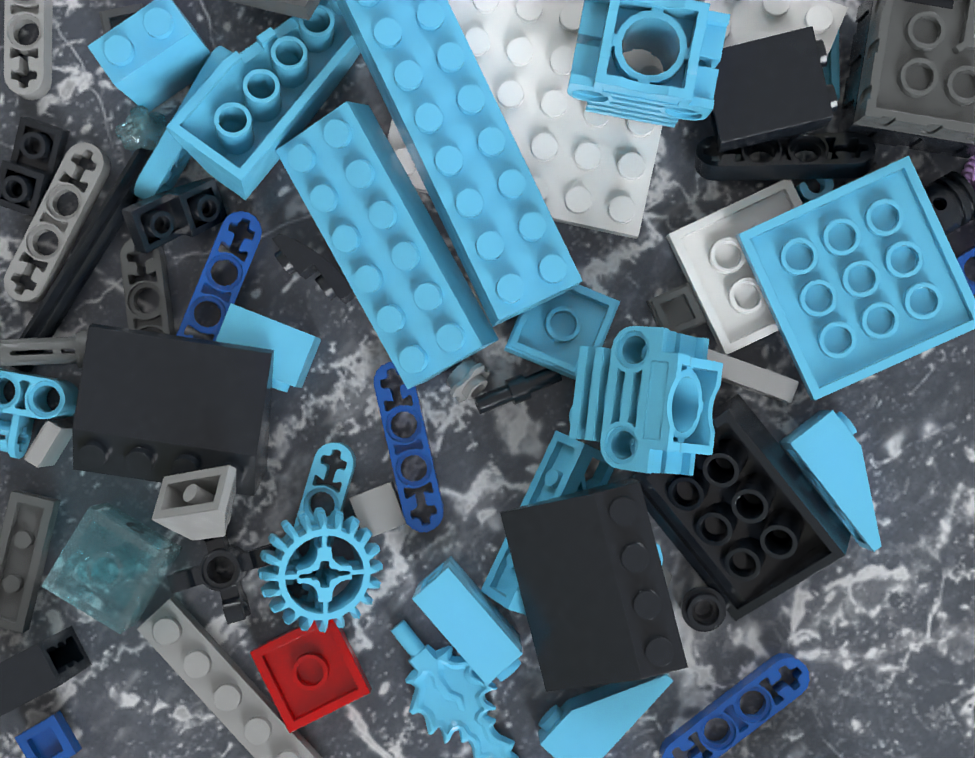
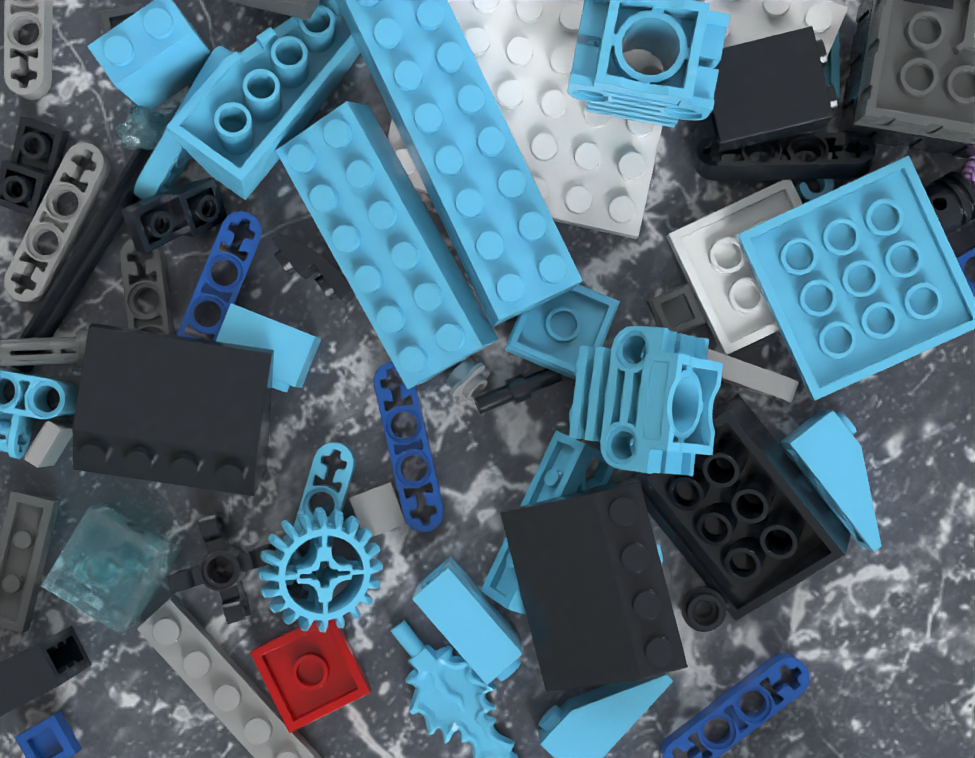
light grey slope [151,465,236,541] -> none

